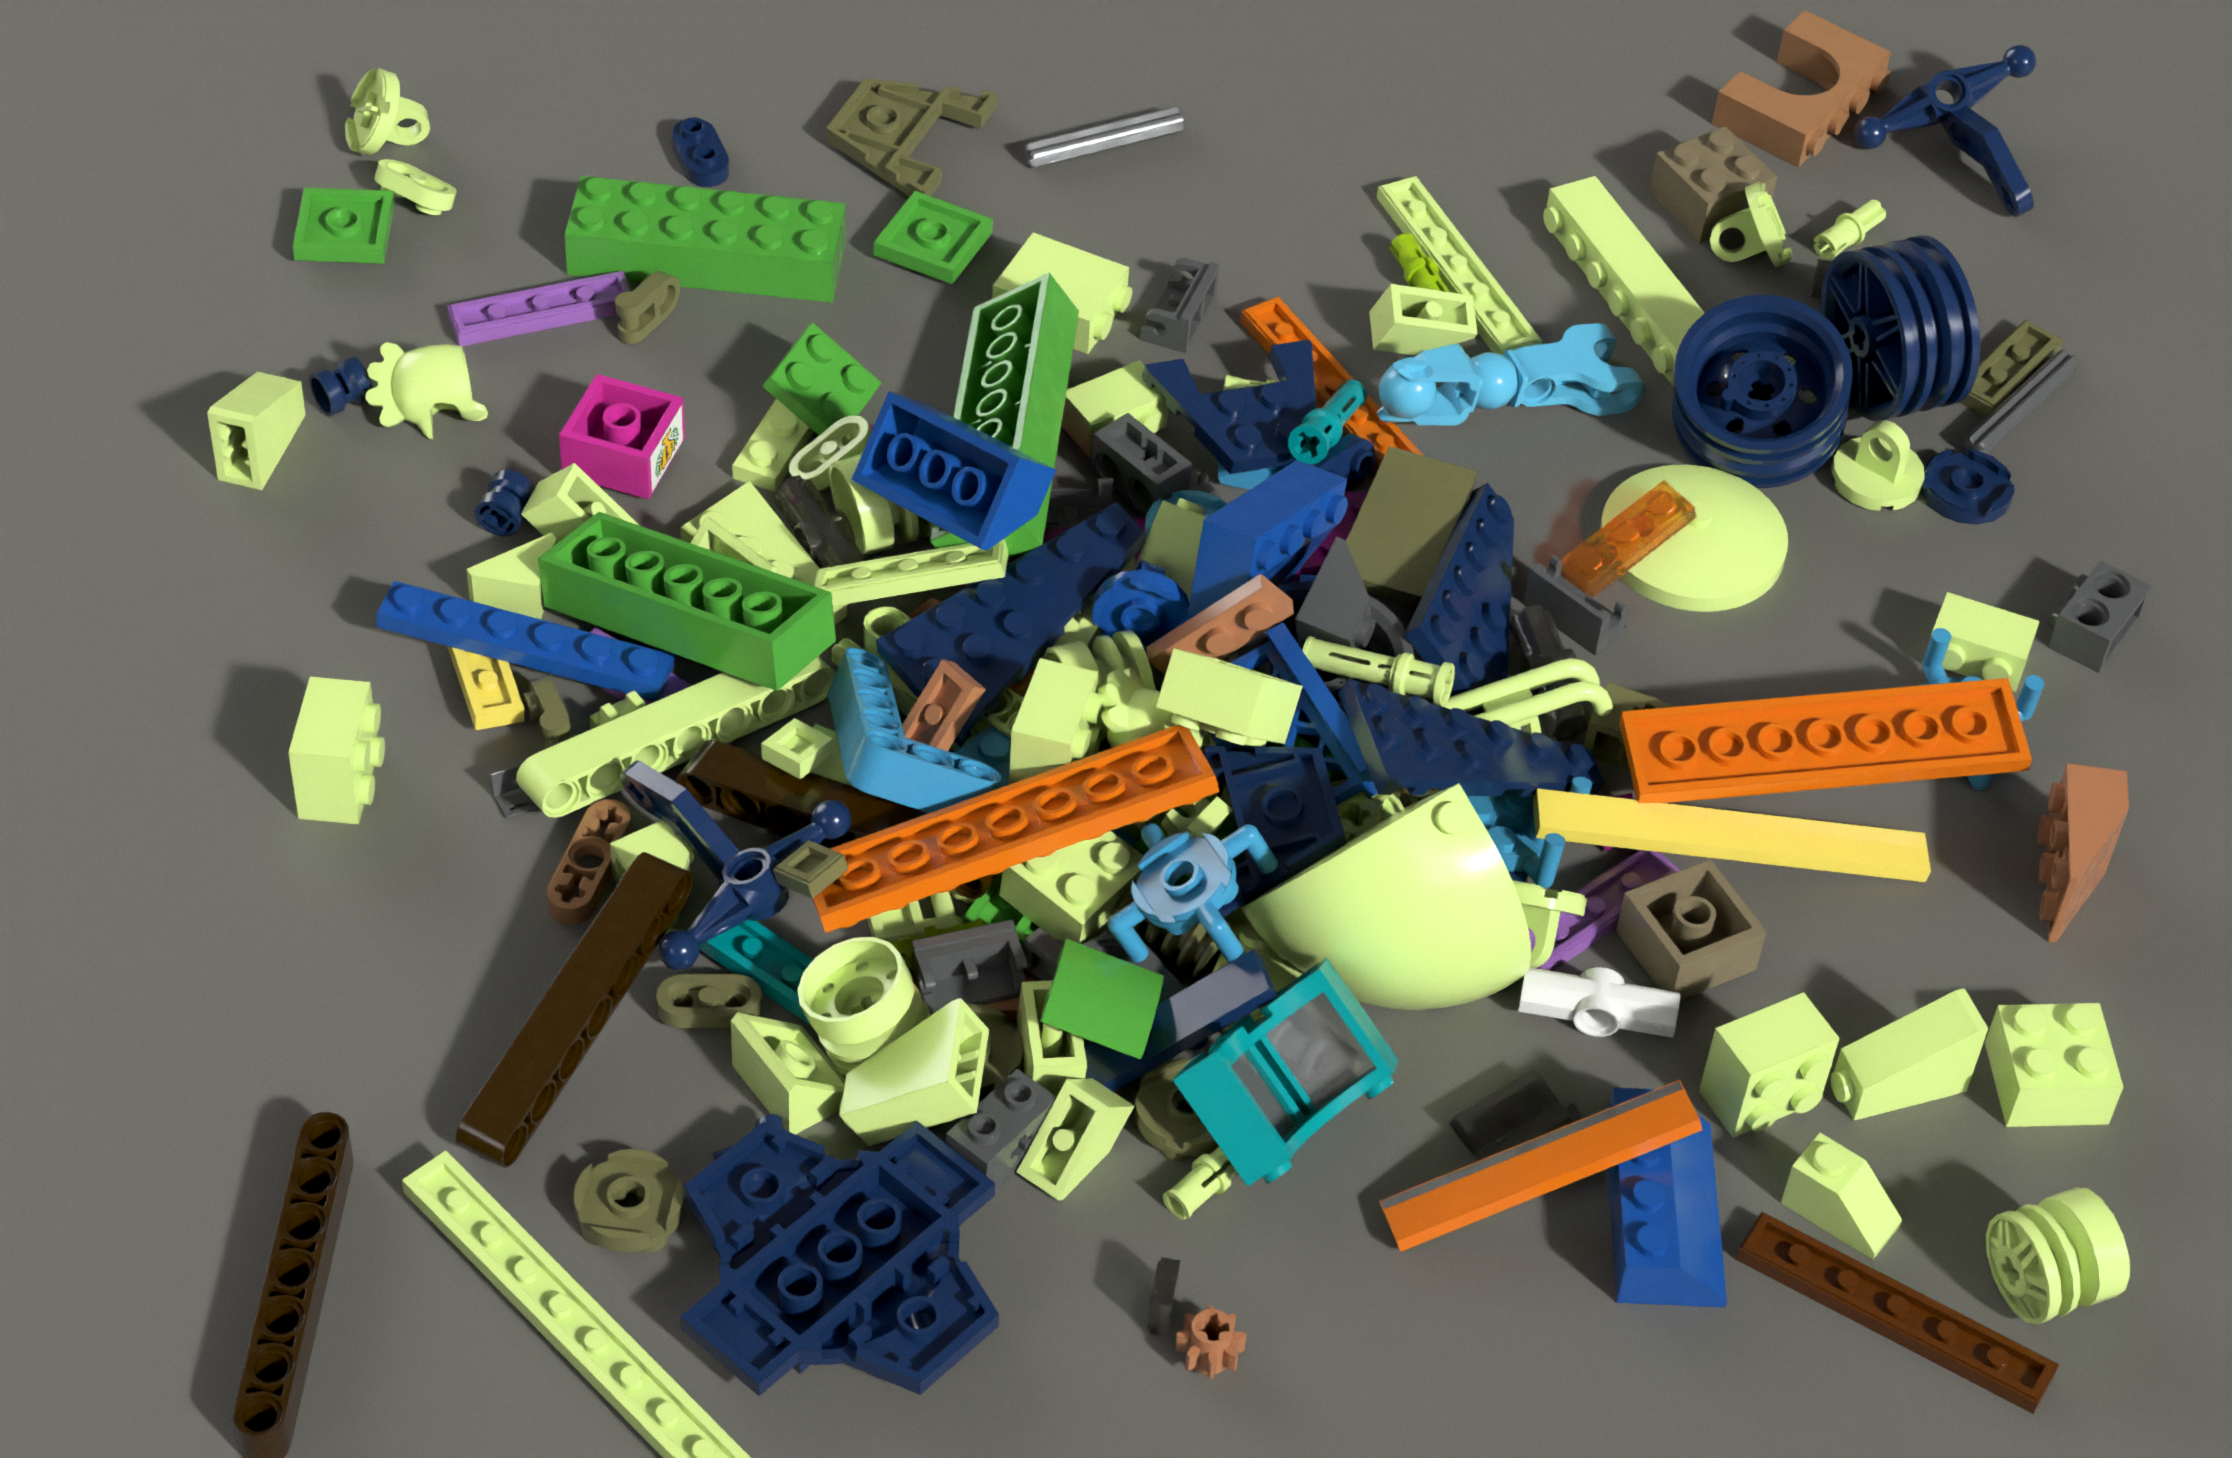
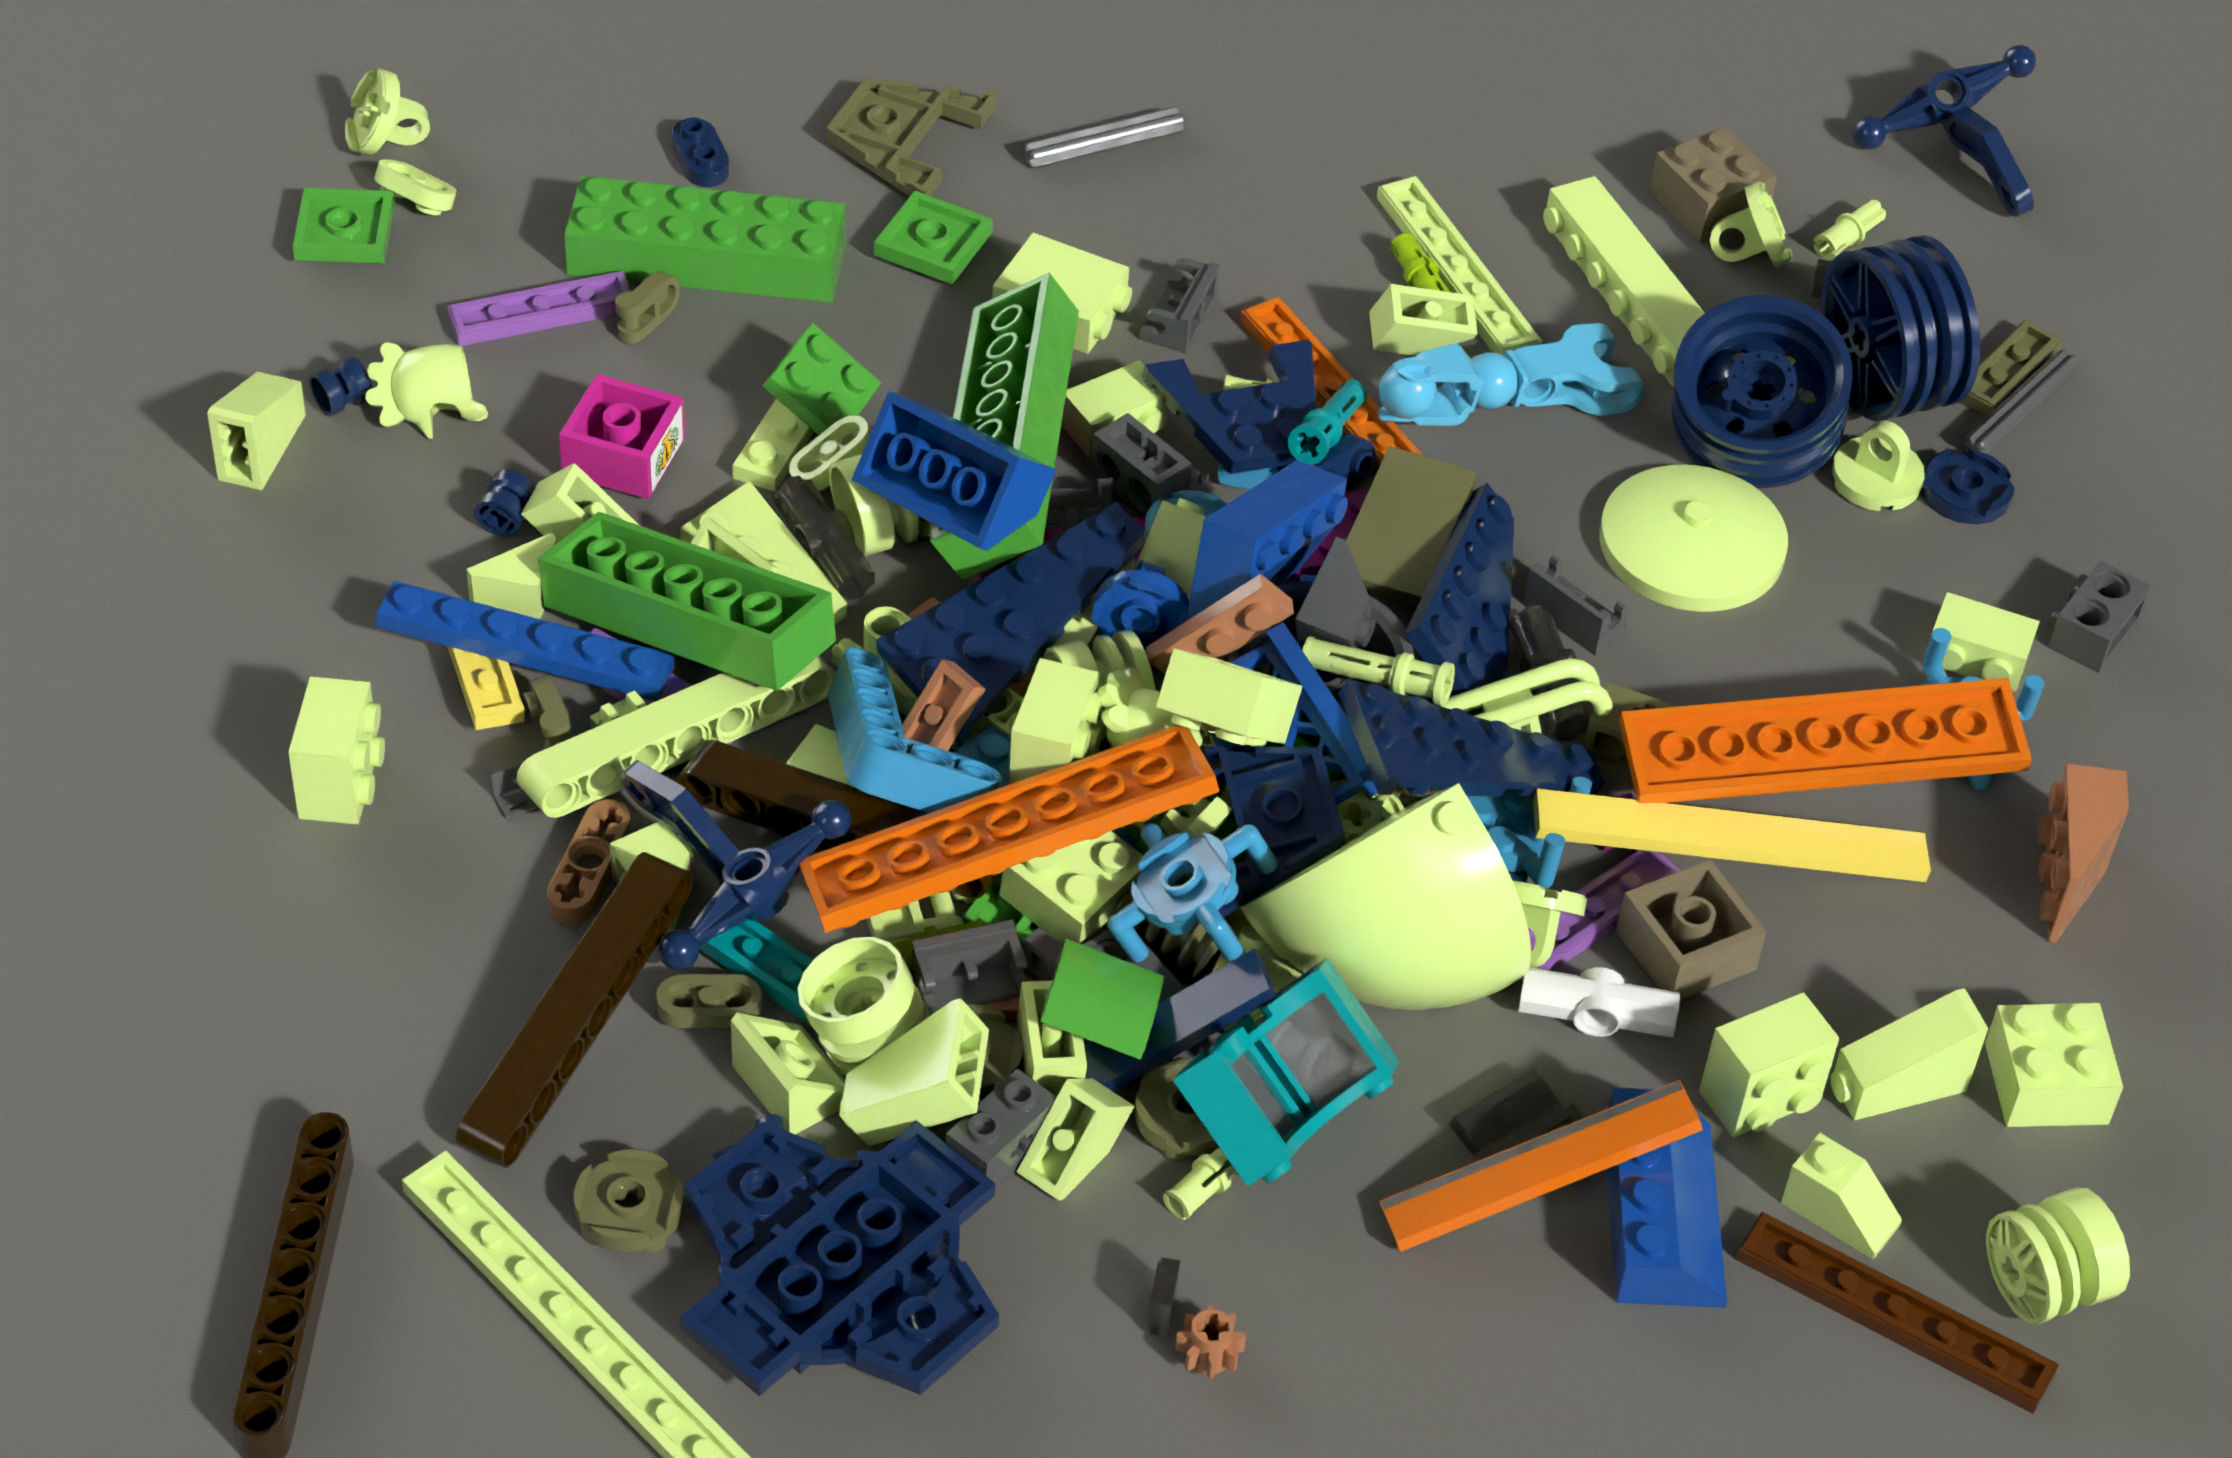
yellowish green plate [761,718,833,779] -> none
olive tile [773,840,849,899] -> none
yellowish green tile [814,539,1008,606] -> none
clear orange plate [1561,480,1697,598] -> none
medium nougat arch [1712,10,1891,168] -> none

